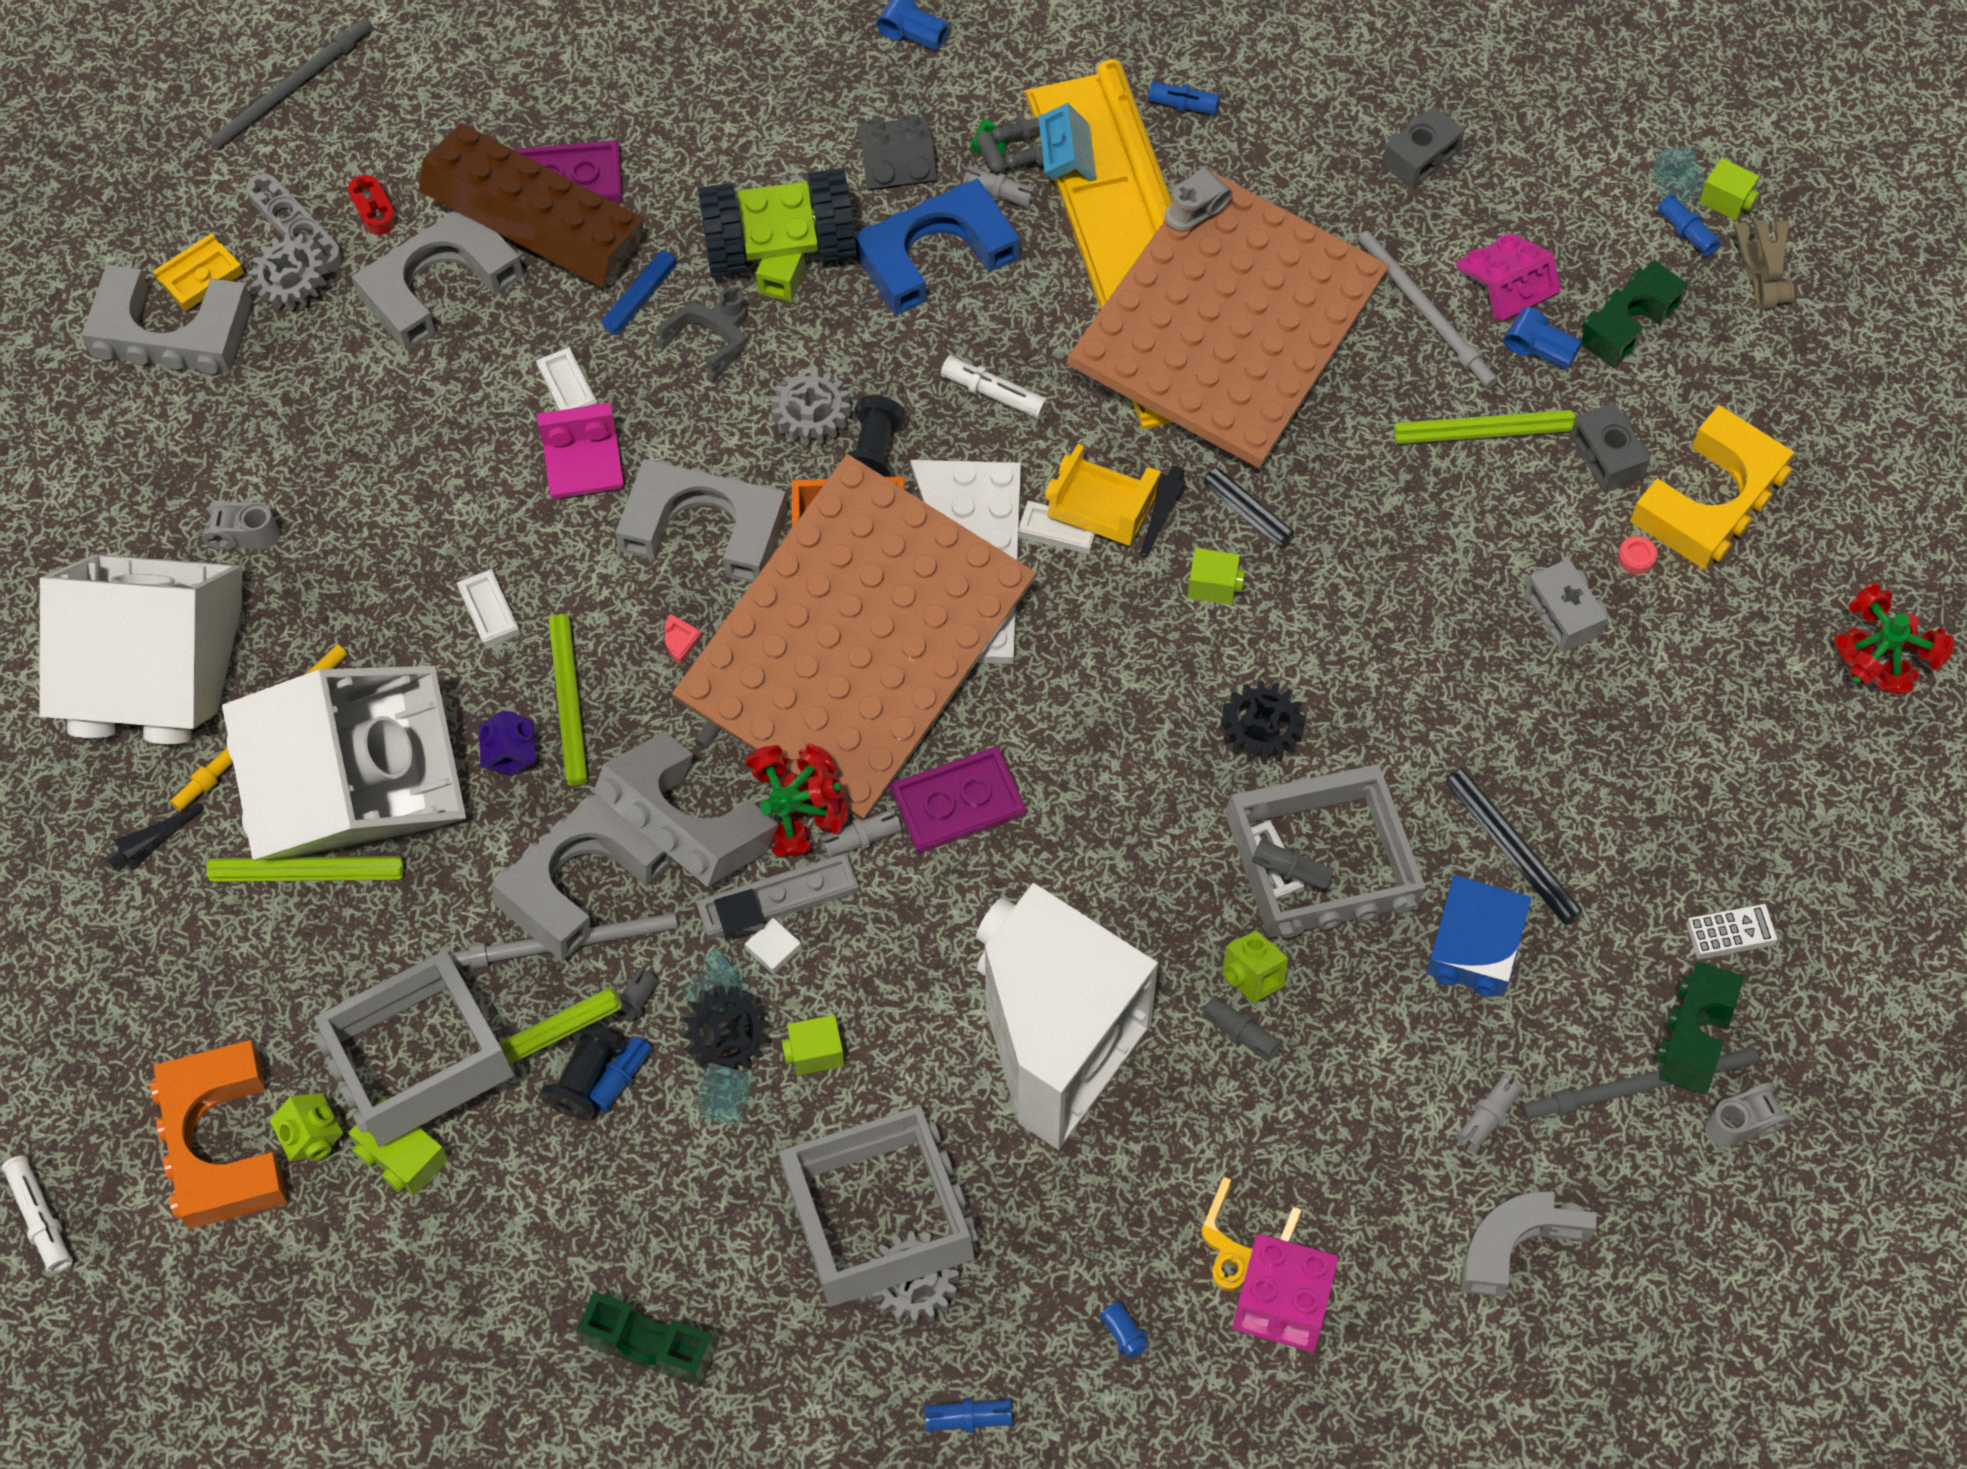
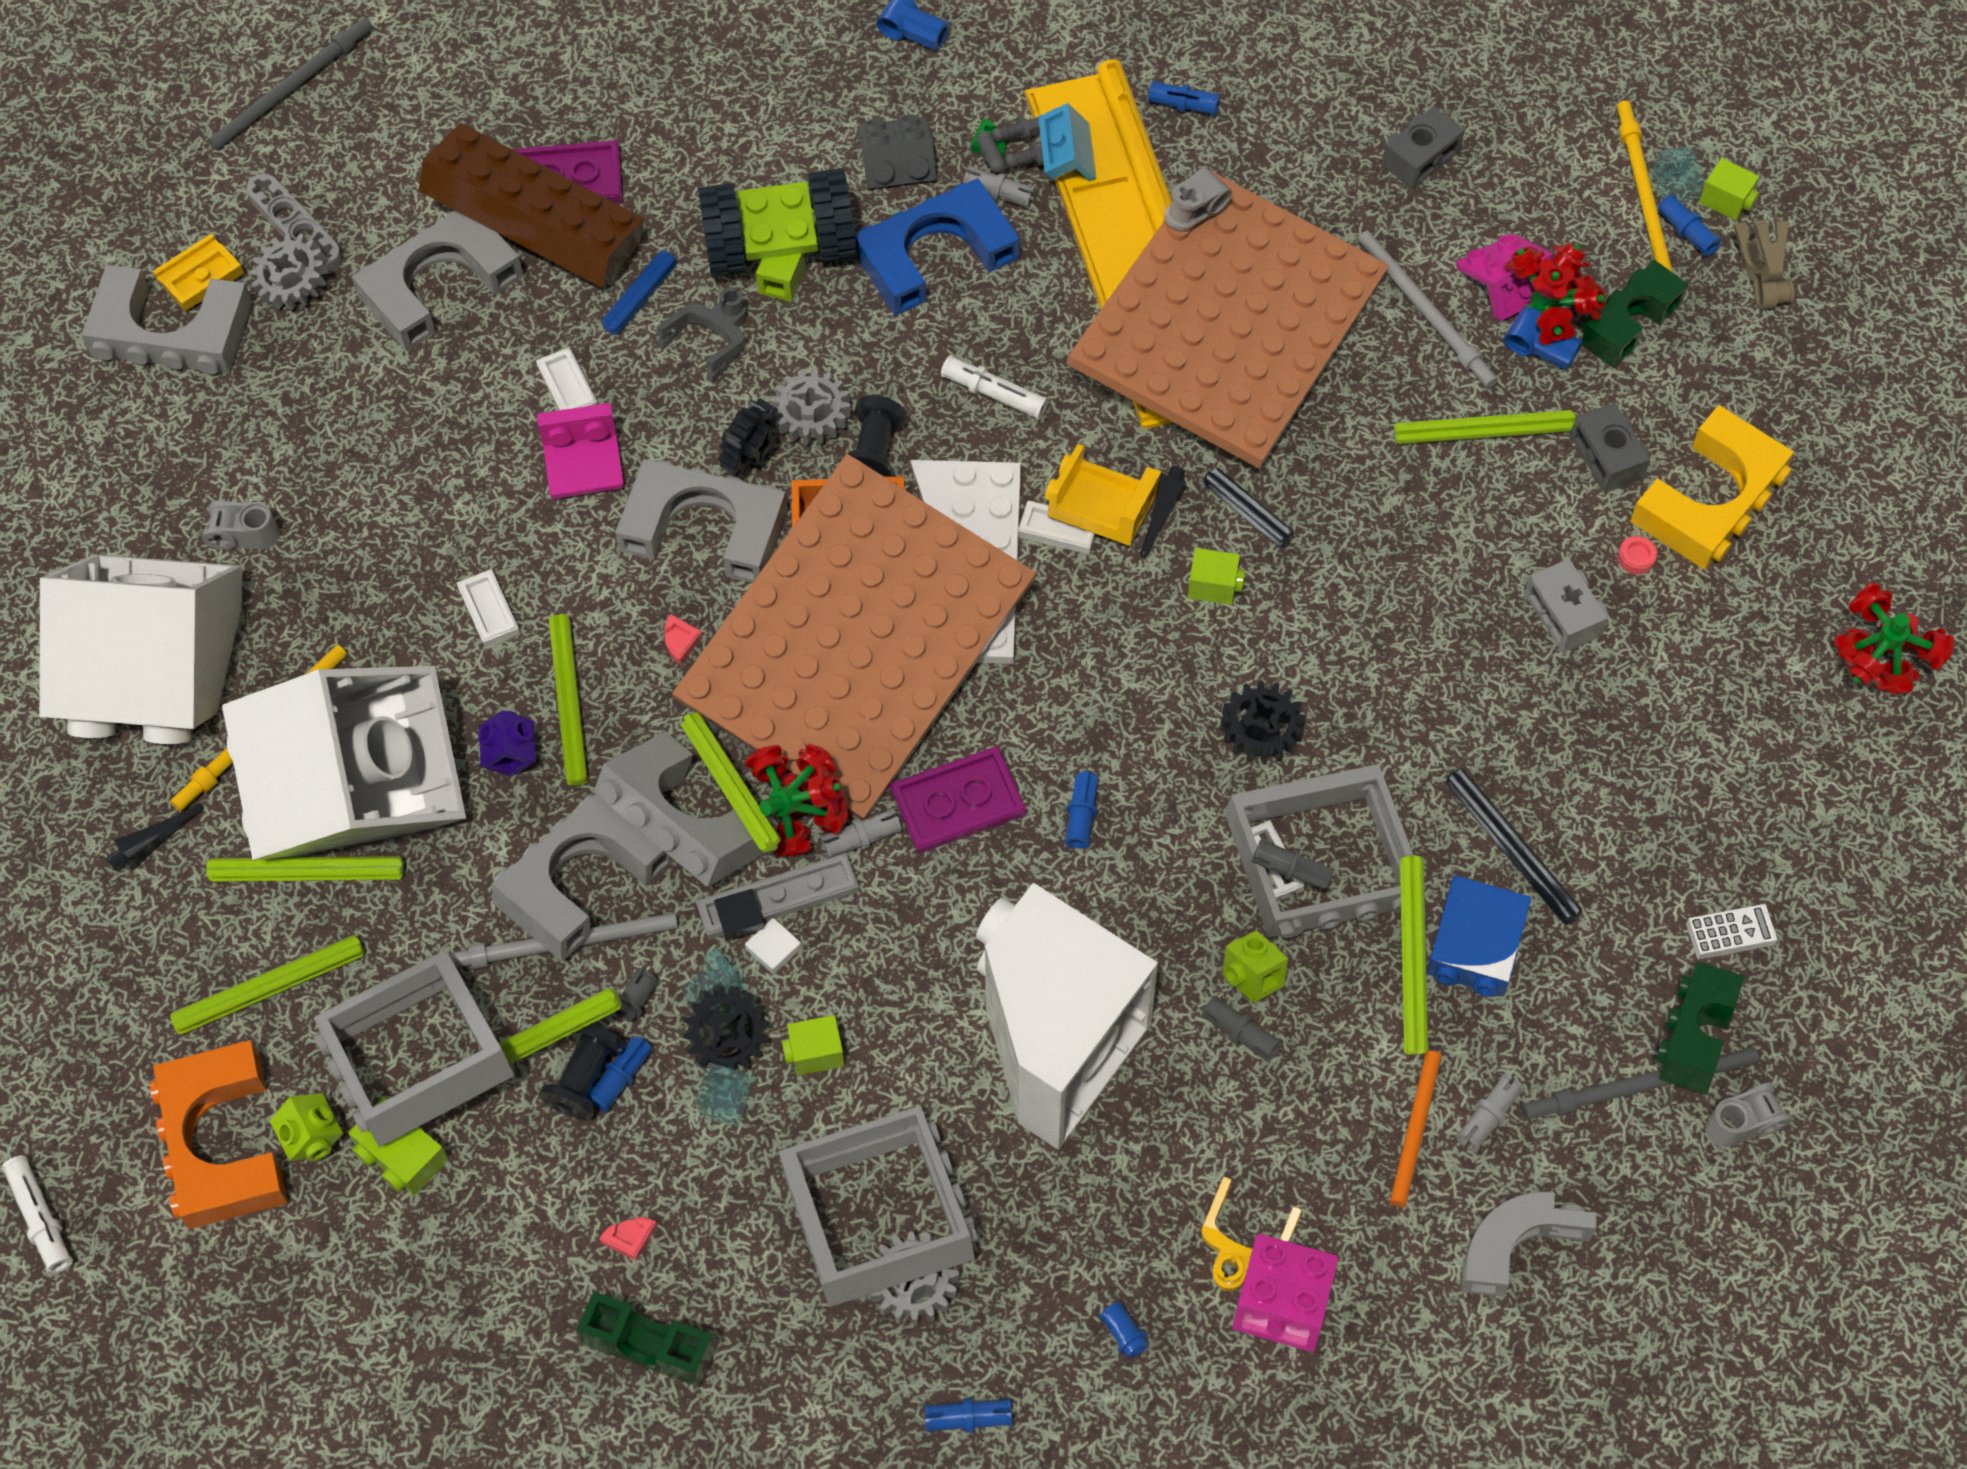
red beam [348,175,396,235] -> none
none -> lime axle [170,935,364,1034]
none -> coral tile [599,1217,657,1261]
none -> lime axle [681,712,781,853]
none -> black gear [718,398,780,477]
none -> blue axle [1064,771,1099,849]
none -> orange bar [1390,1051,1442,1208]
none -> lime axle [1400,855,1428,1055]
none -> red plant [1505,242,1605,345]
none -> yellow bar [1617,100,1673,272]

